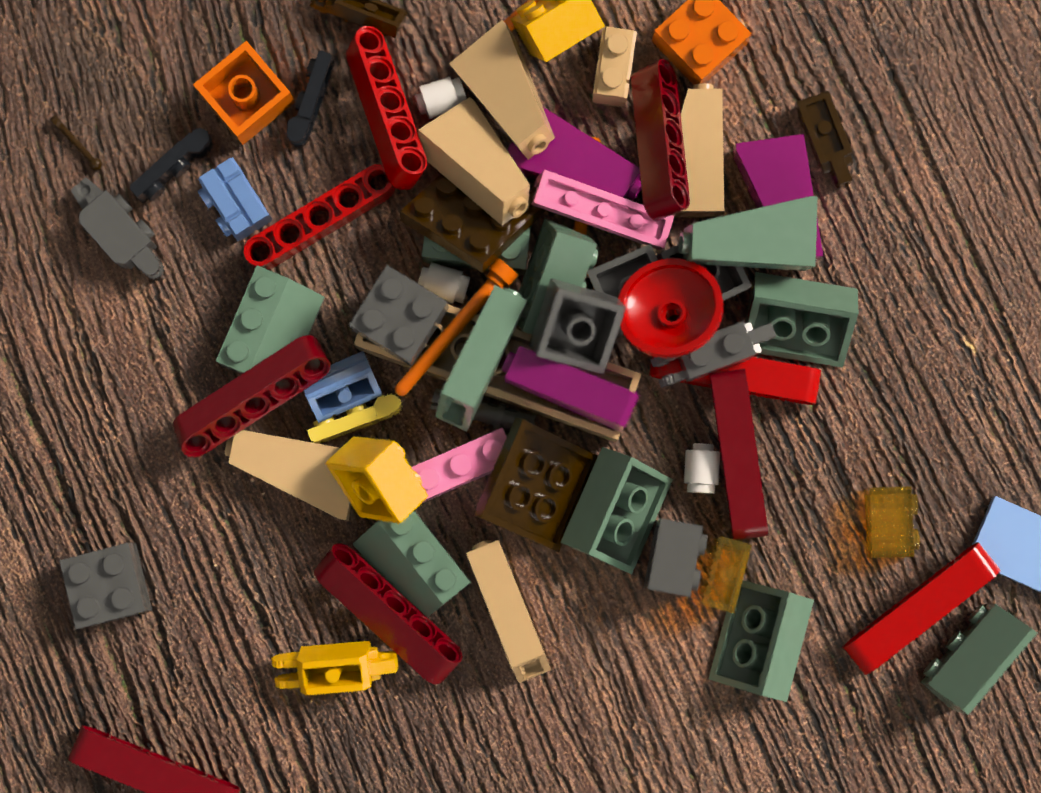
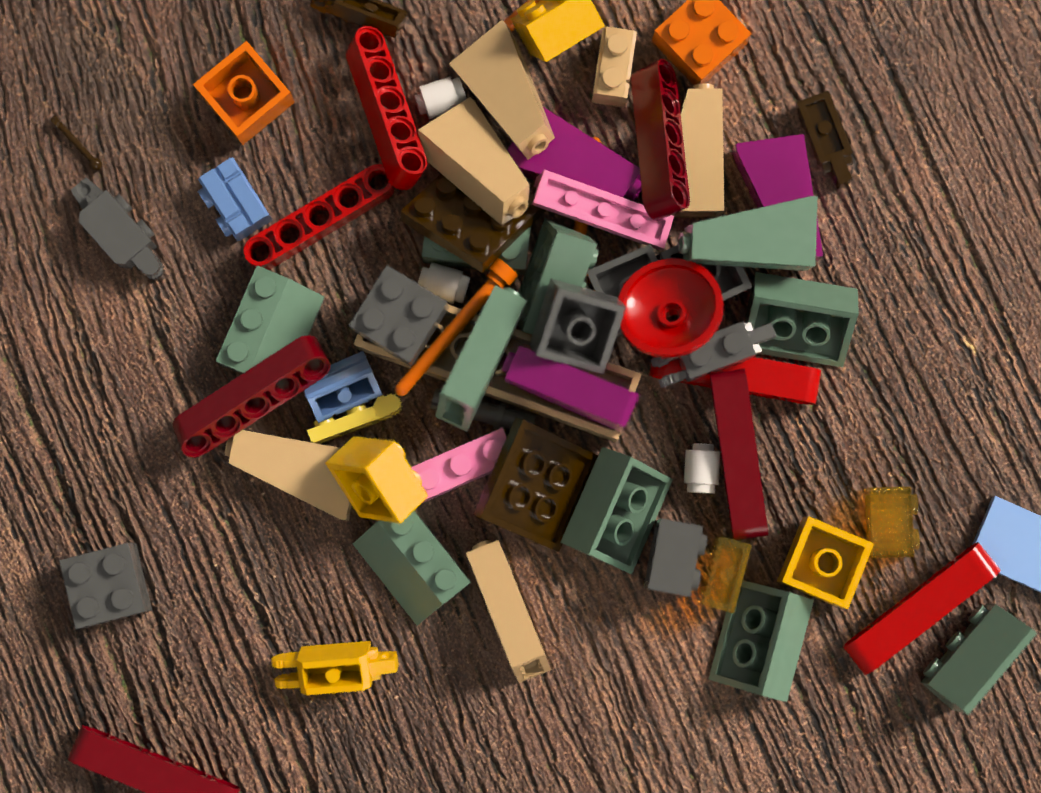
black hinge [129,127,214,204] -> none
black hinge [286,50,335,148] -> none
dark red beam [314,543,463,684] -> none
none -> yellow brick [777,516,874,609]

